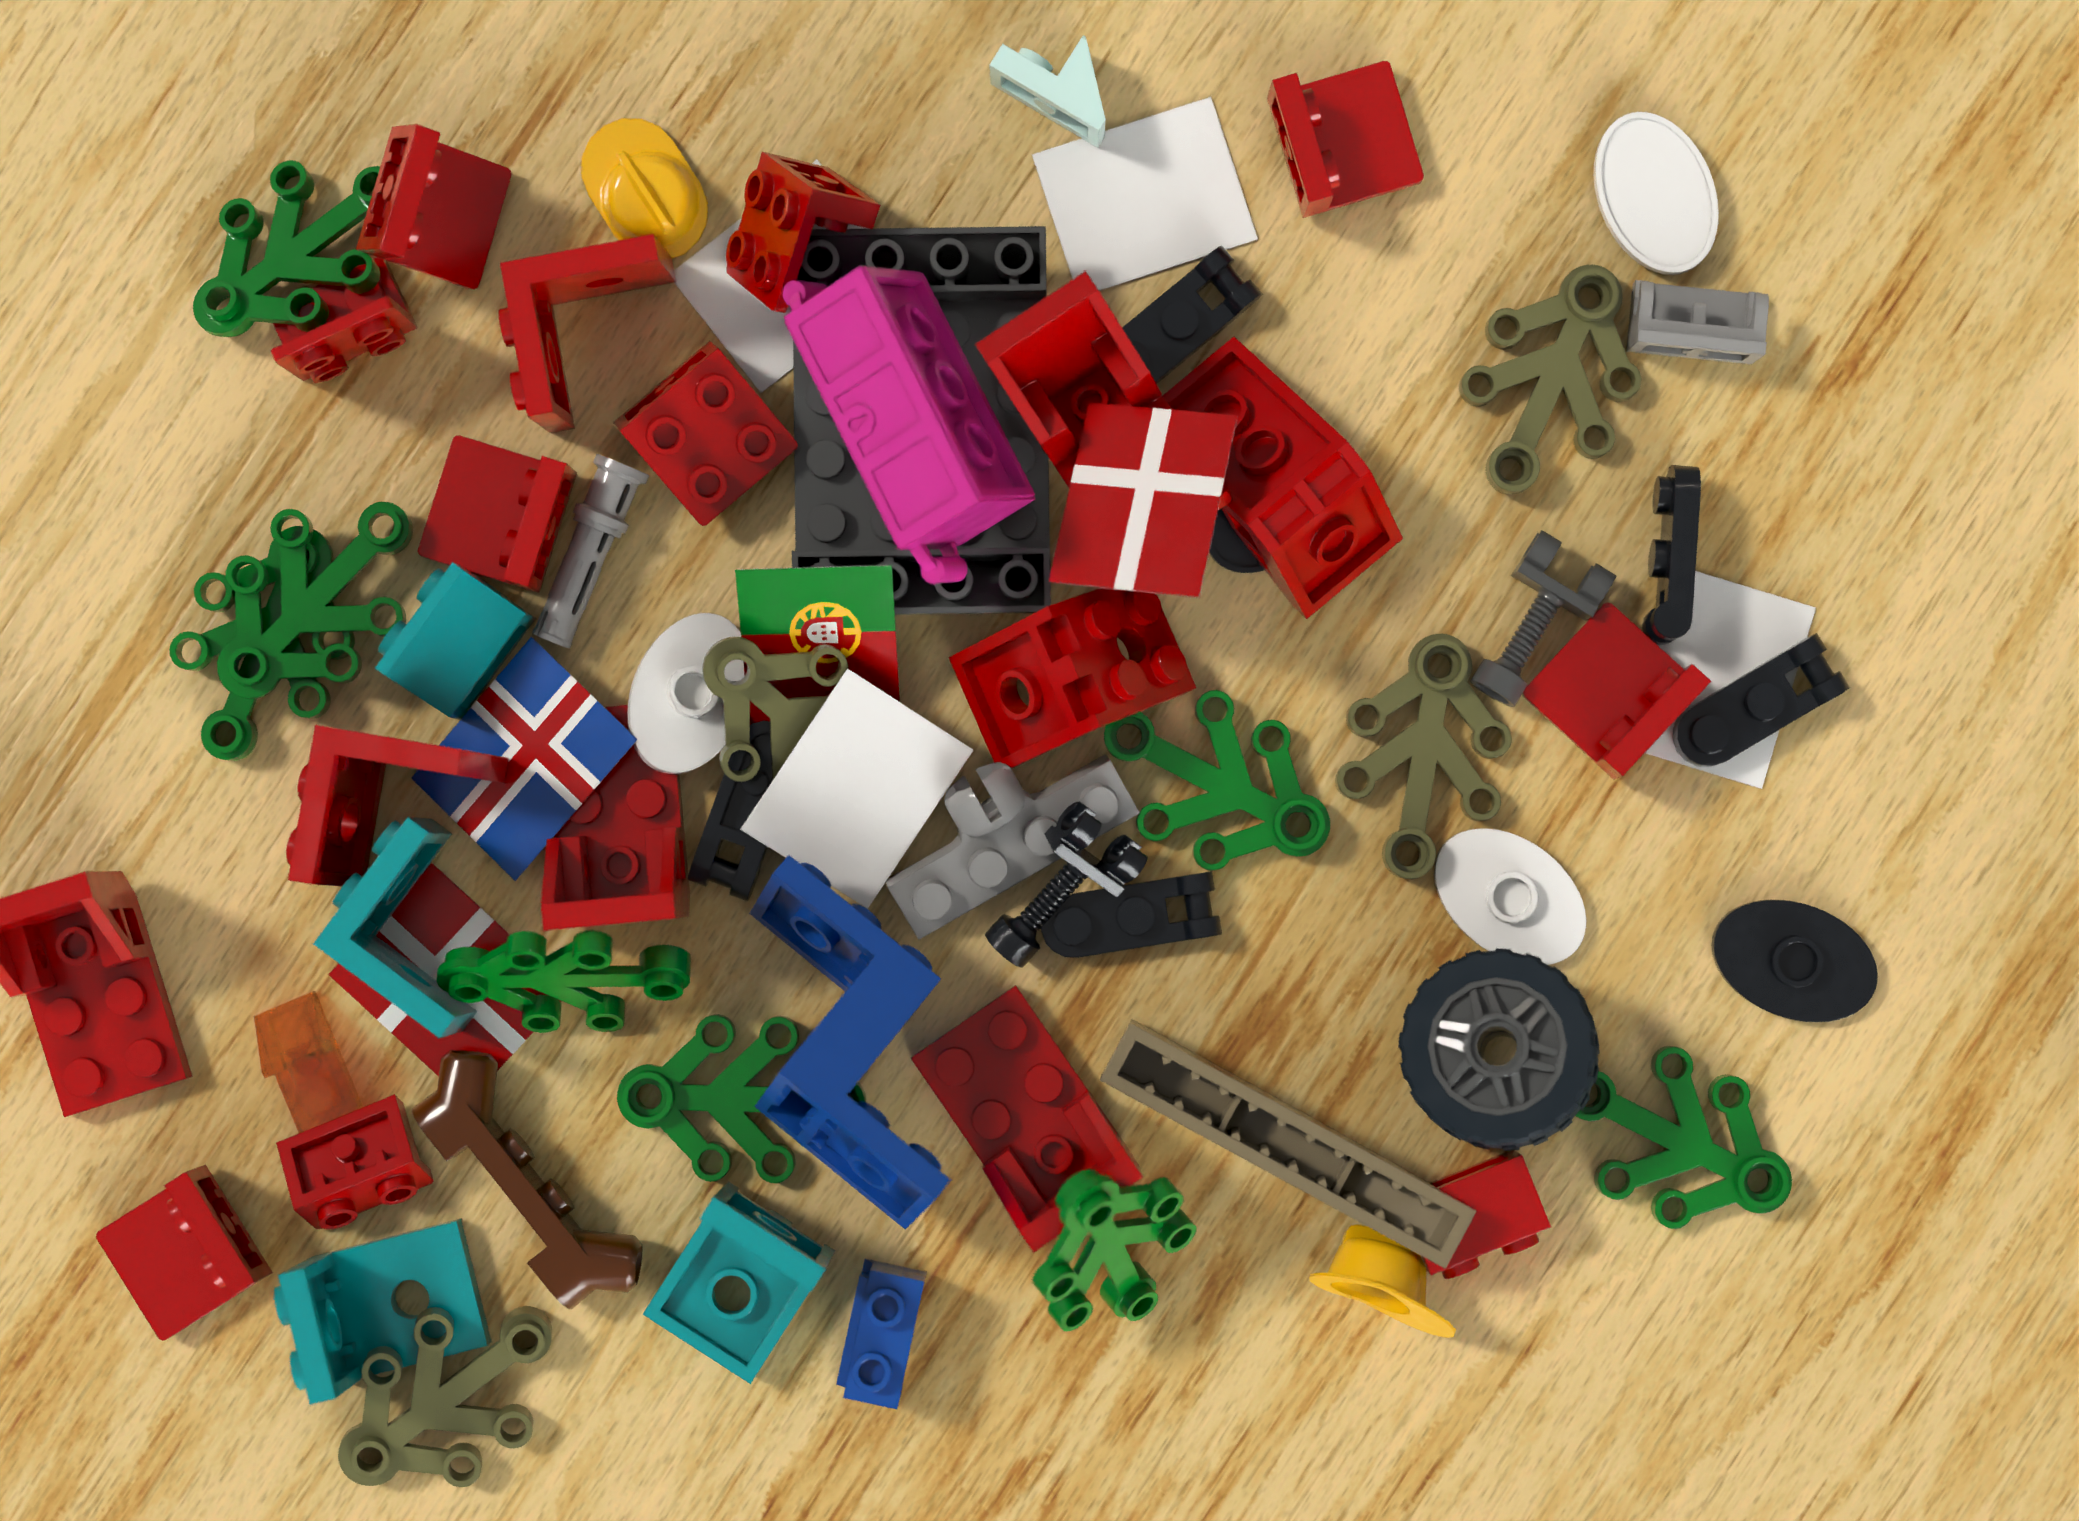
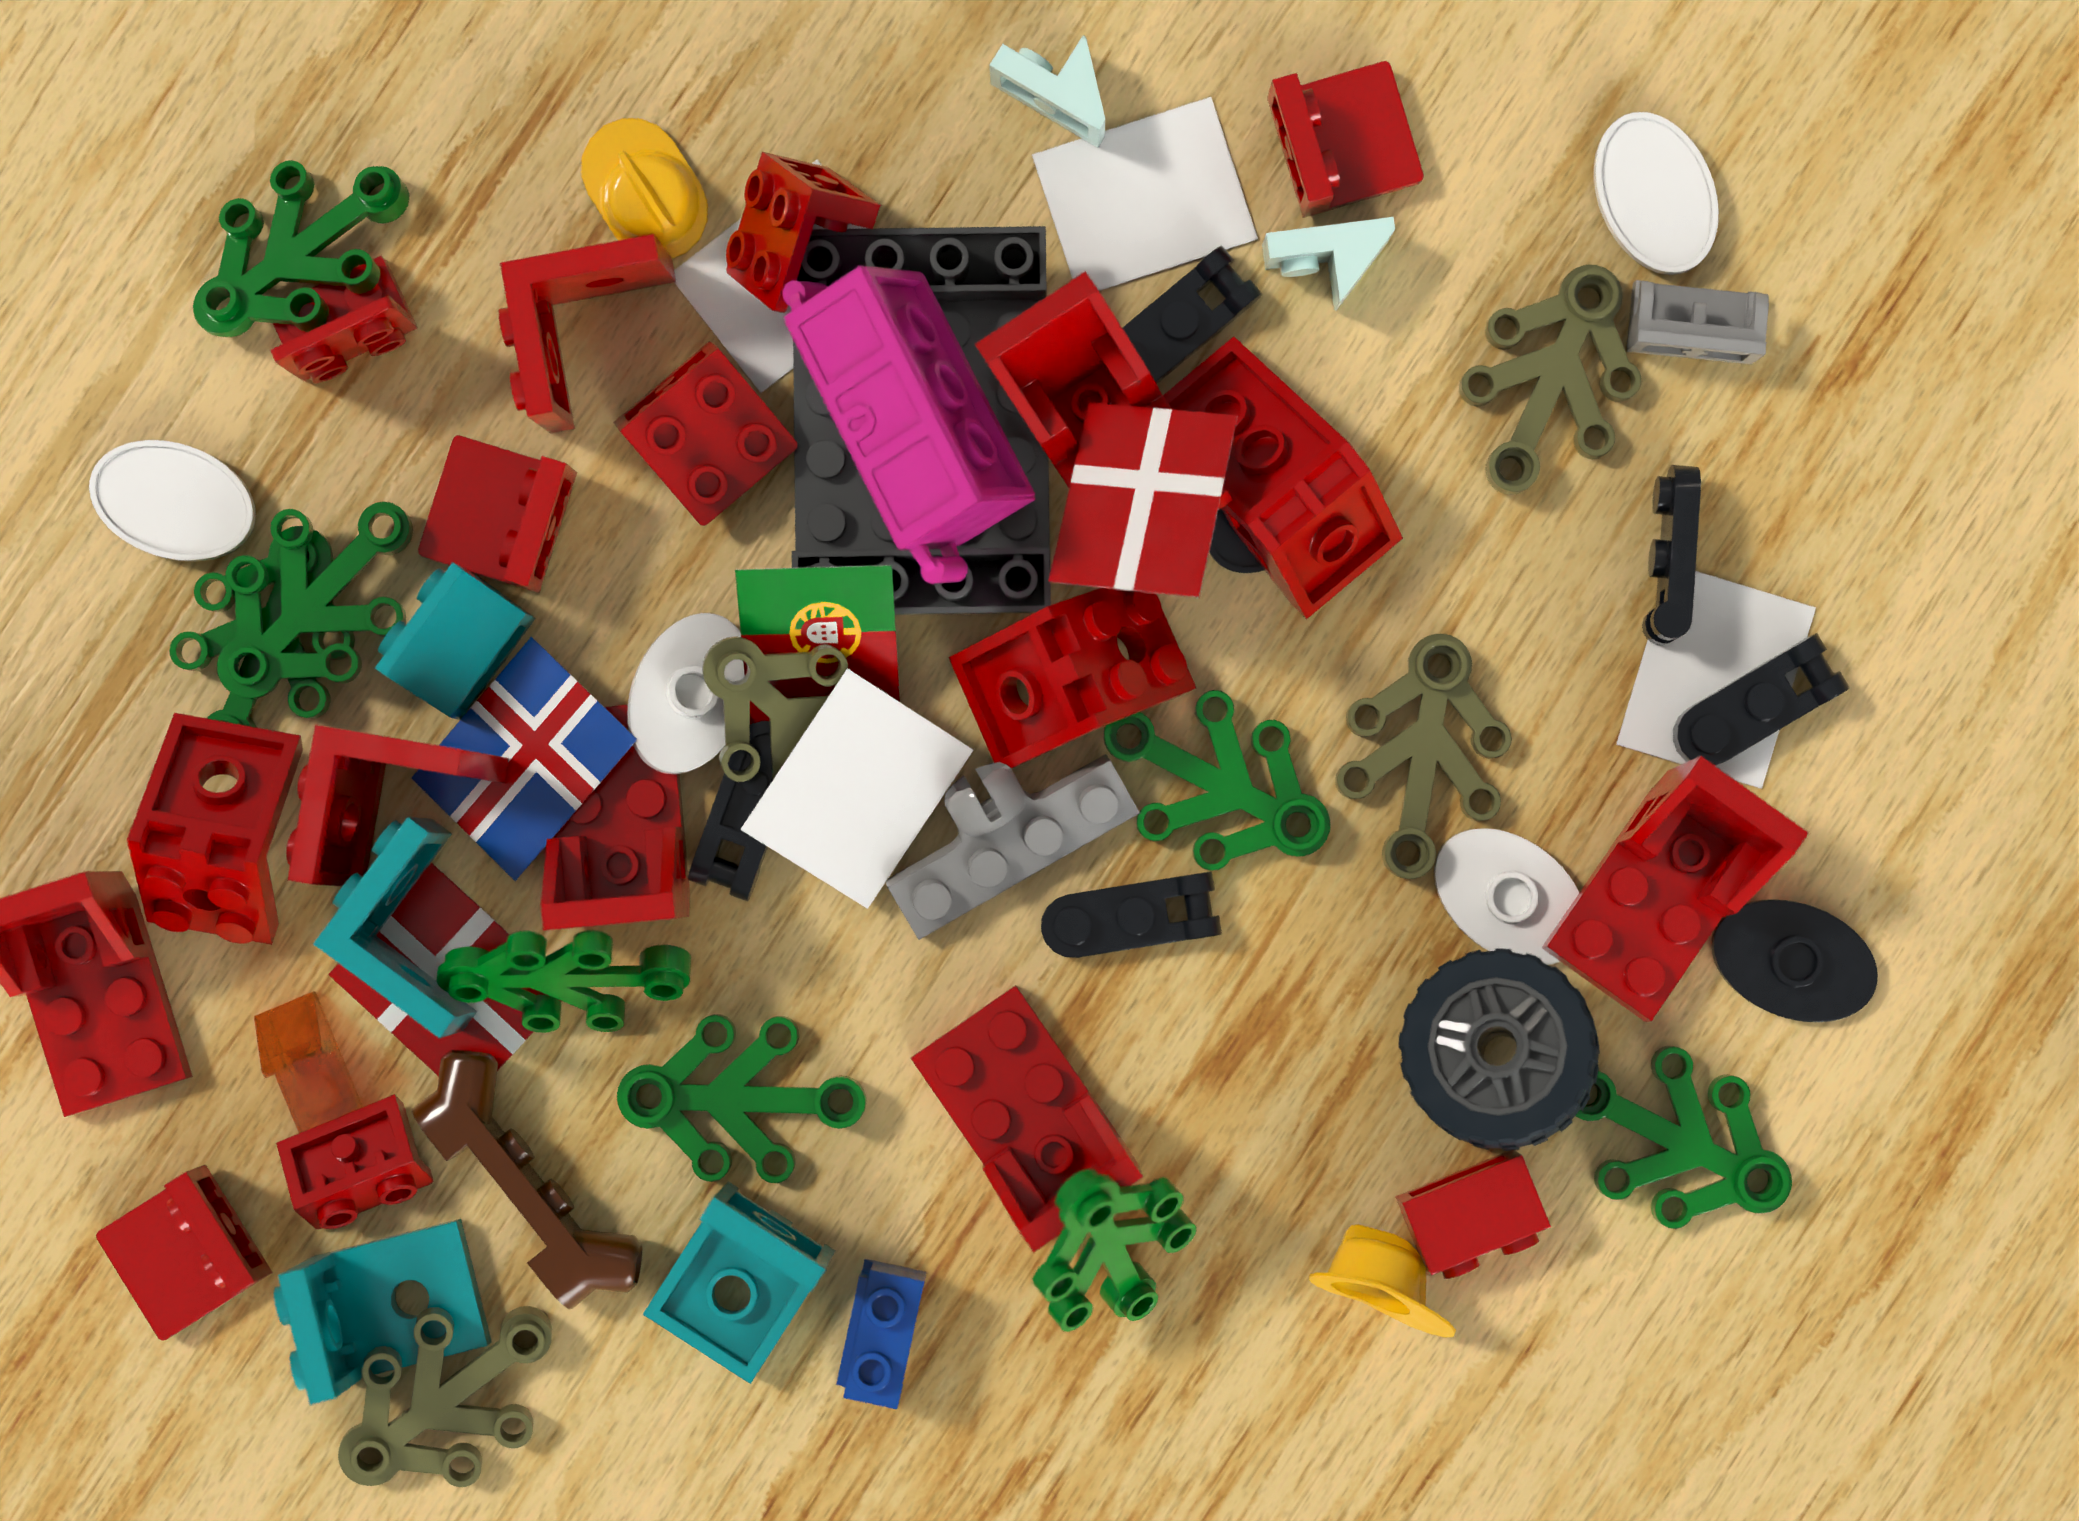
red bracket [356,124,512,289] -> none
light grey pin [532,454,649,649] -> none
blue bracket [749,855,951,1230] -> none
black bar [985,801,1148,968] -> none
dark tan slope [1100,1019,1477,1269] -> none
dark grey bar [1470,530,1616,707] -> none
red bracket [1522,602,1711,780] -> none
none -> white piece [89,440,256,561]
none -> red bracket [127,713,303,945]
none -> light aqua slope [1262,217,1395,311]
none -> red bracket [1542,756,1809,1022]

